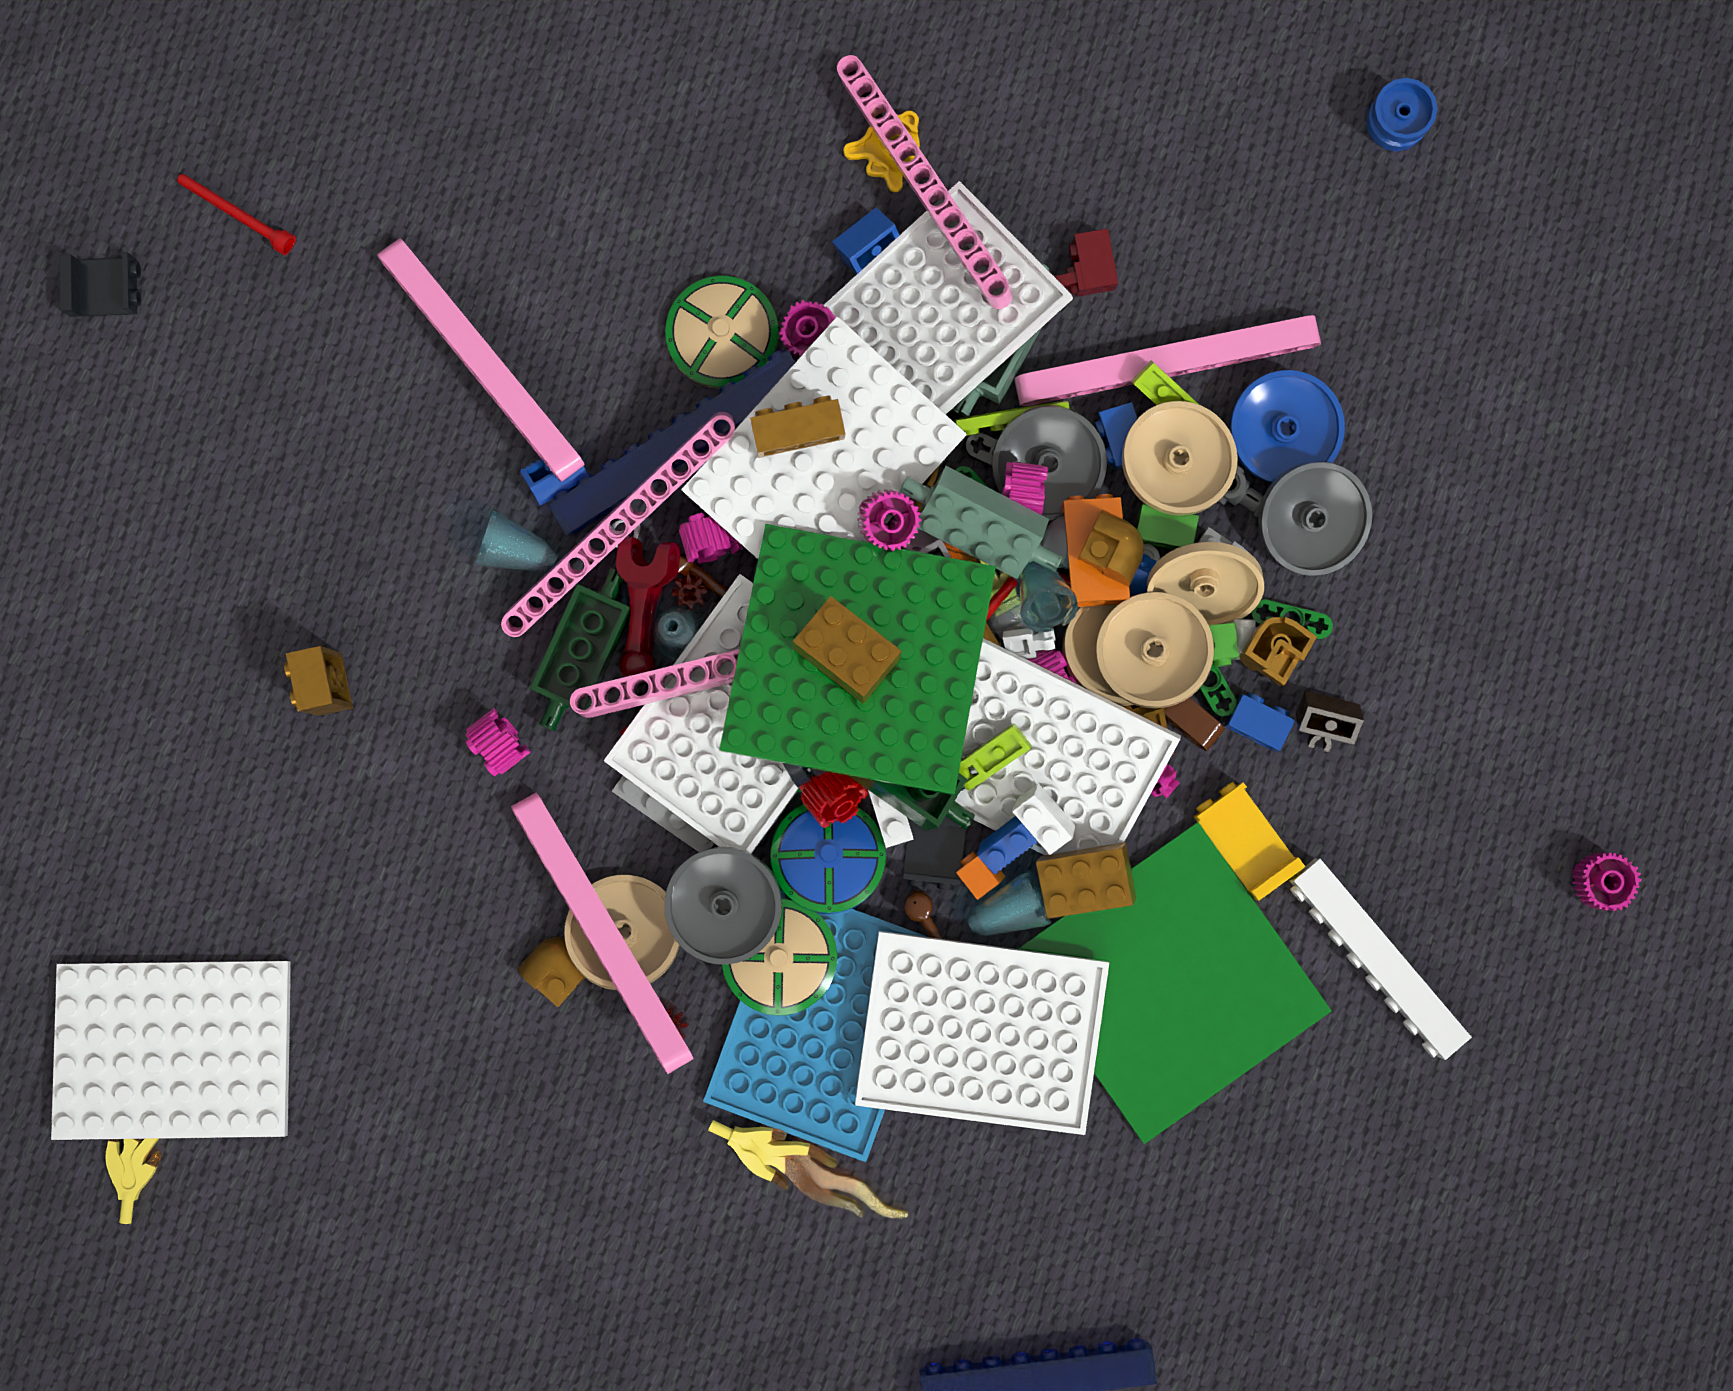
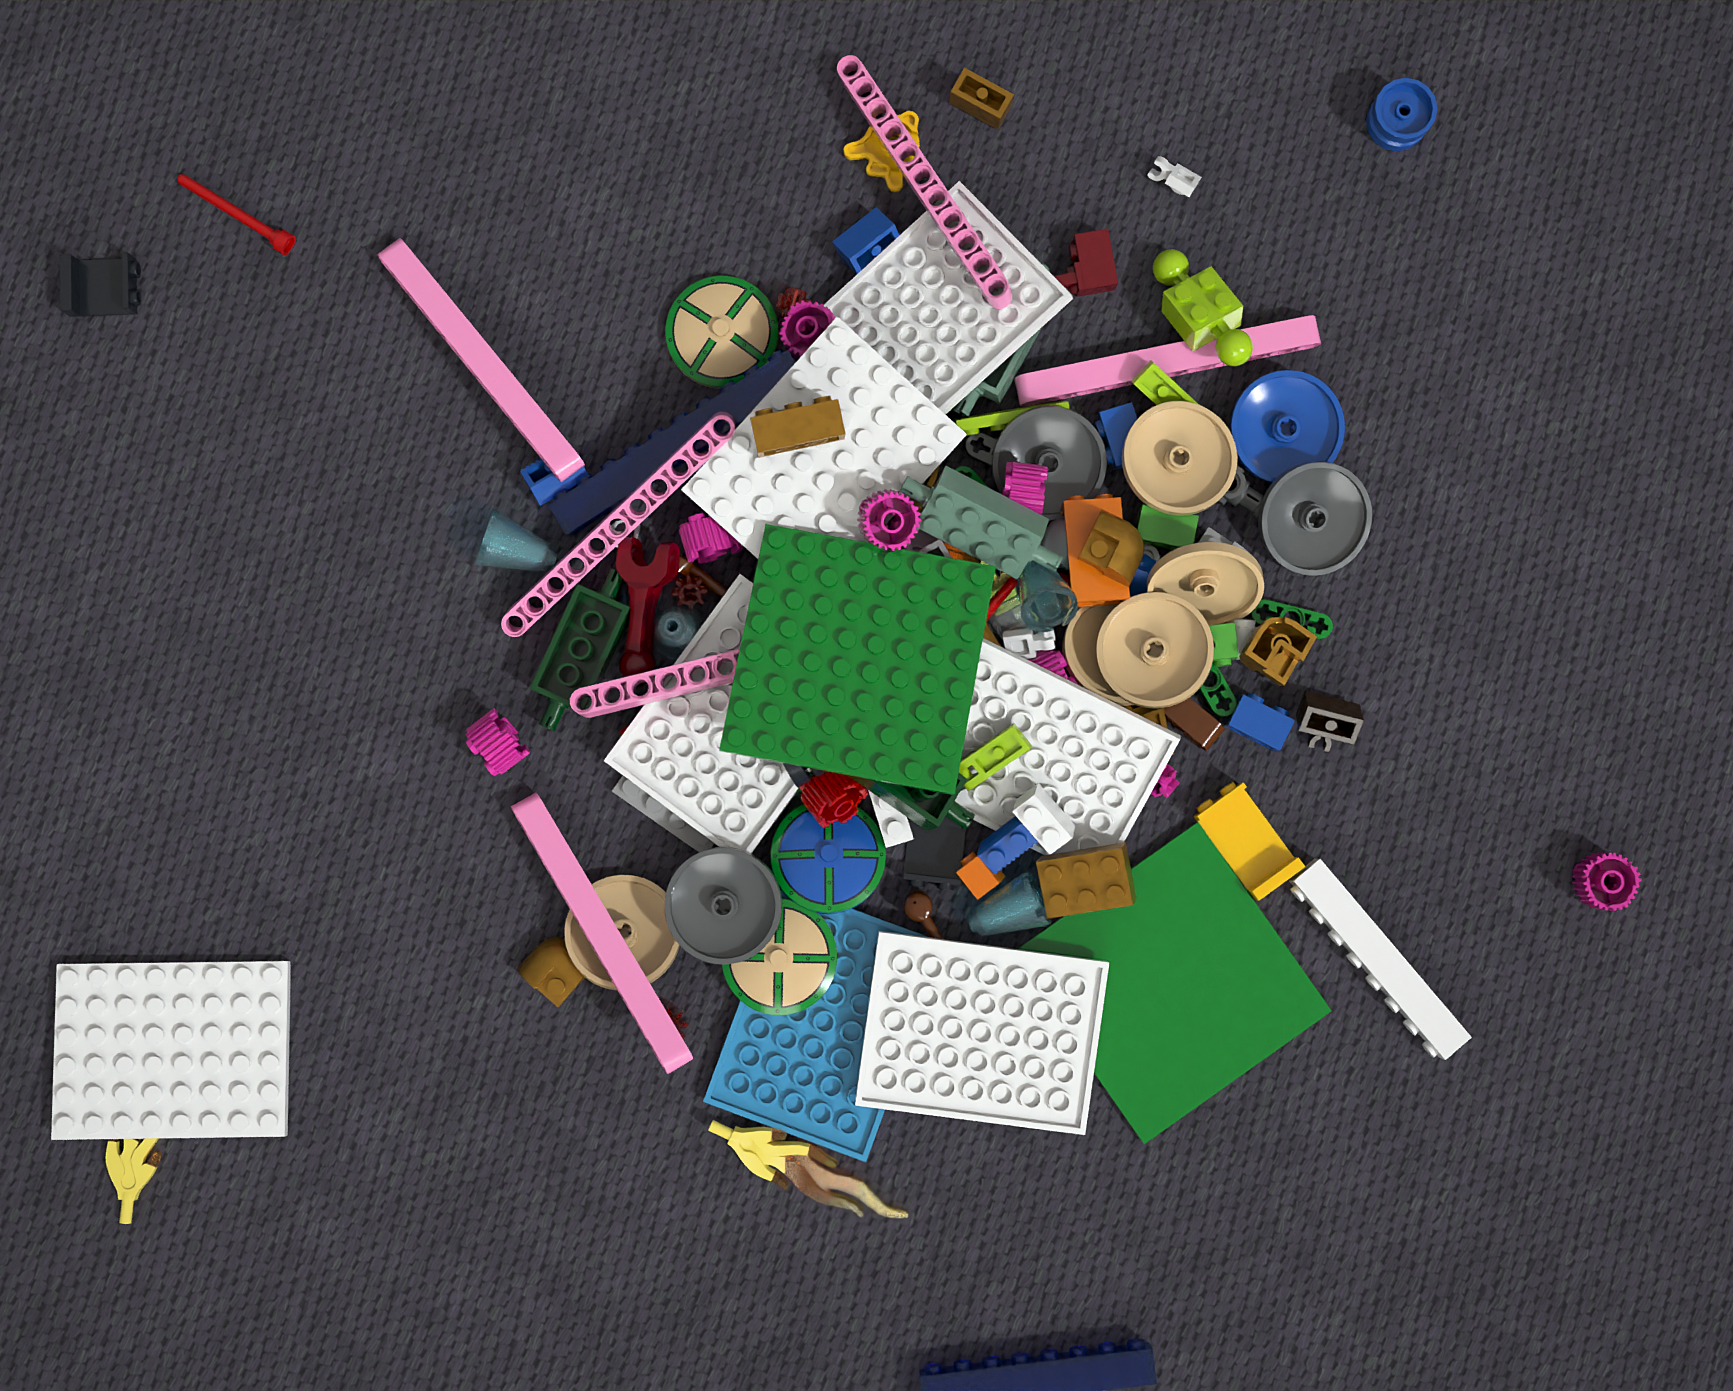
pearl gold brick [284,646,353,716] -> none
pearl gold brick [793,596,901,704] -> none
none -> clear red gear [776,288,811,319]
none -> pearl gold brick [949,67,1014,130]
none -> white plate [1148,156,1202,197]
none -> lime brick [1153,249,1253,366]

